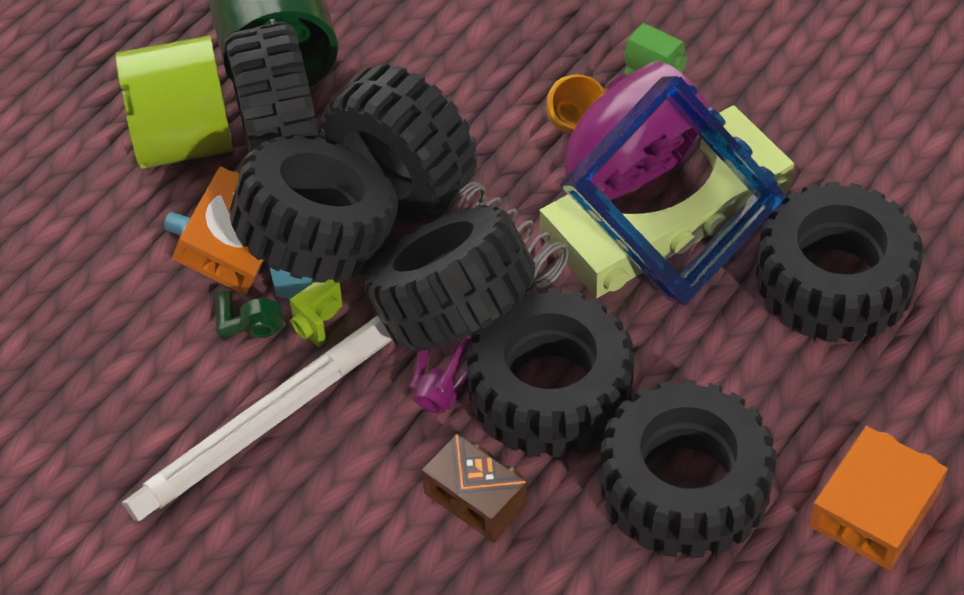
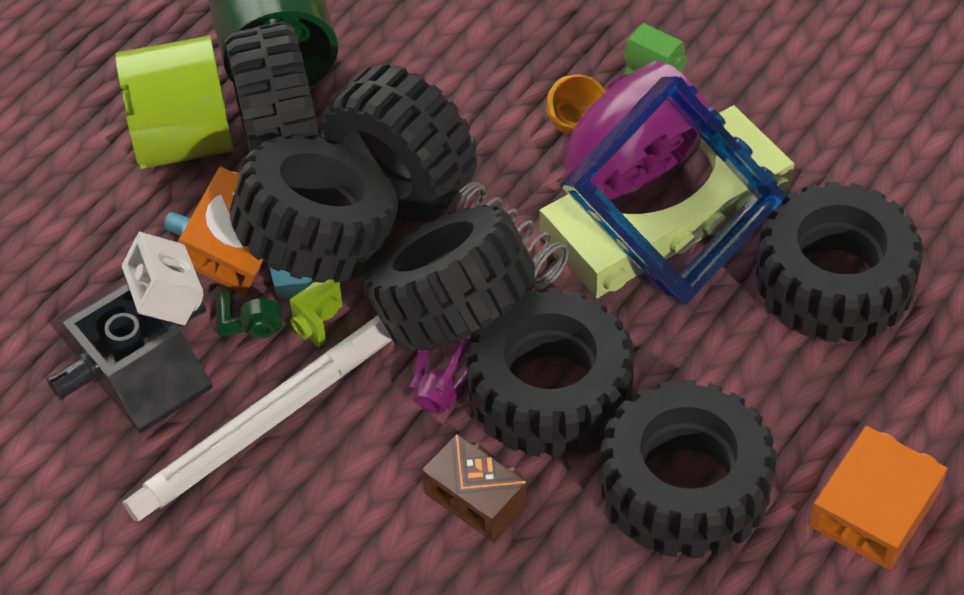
none -> black slope [46,279,213,434]
none -> white brick [122,232,203,325]

